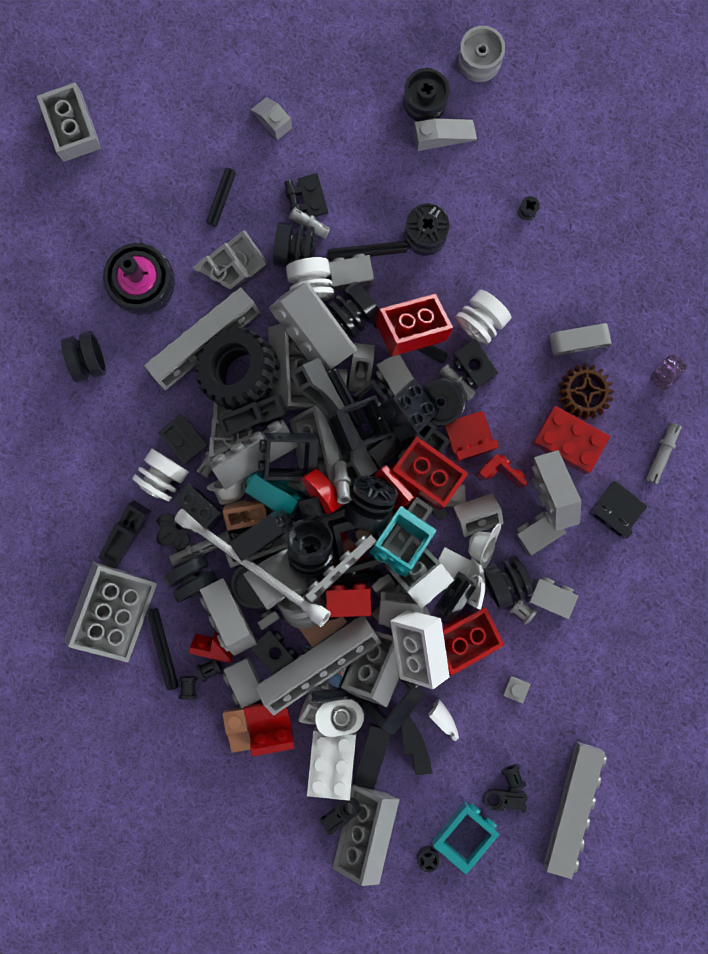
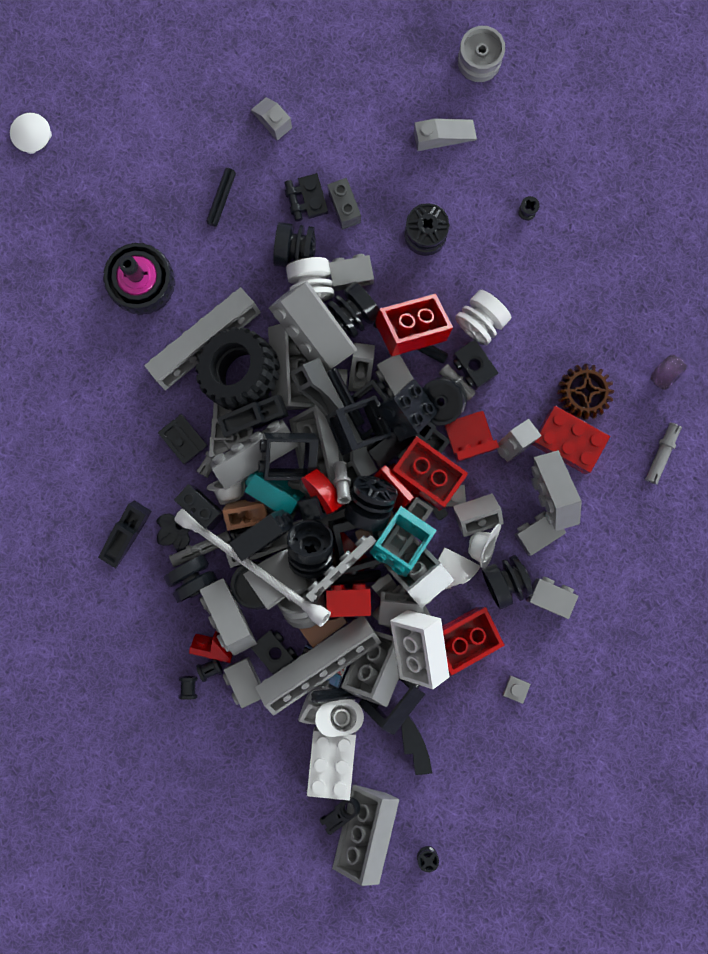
light grey brick [37,82,102,162] -> none
black wheel [61,331,106,383] -> none
light grey slope [63,561,157,662] -> none
white wheel [132,448,189,502] -> none
black axle [147,608,178,690] -> none
light grey slope [193,231,269,290] -> none
nougat arch [223,707,250,753] -> none
red bracket [244,703,294,757] -> none
light grey plate [258,610,281,630] -> none
light grey pin [288,207,330,239] -> none
black axle [327,241,408,261] -> none
black slope [353,723,391,790] -> none
black wheel [403,68,450,122] -> none
white brick [428,699,459,742] -> none
teal window [432,801,499,875] -> none
black plate [436,571,476,622] -> none
white brick [466,558,485,610] -> none
red bracket [475,454,528,488] -> none
black piece [483,789,527,813] -> none
black bush [501,764,527,792] -> none
light grey bush [509,599,537,625] -> none
light grey brick [543,742,606,879] -> none
light grey beam [549,323,612,356] -> none
black bracket [589,481,647,539] -> none
none -> white dish [10,113,52,154]
none -> dark grey brick [327,178,361,230]
none -> light grey brick [497,419,542,462]

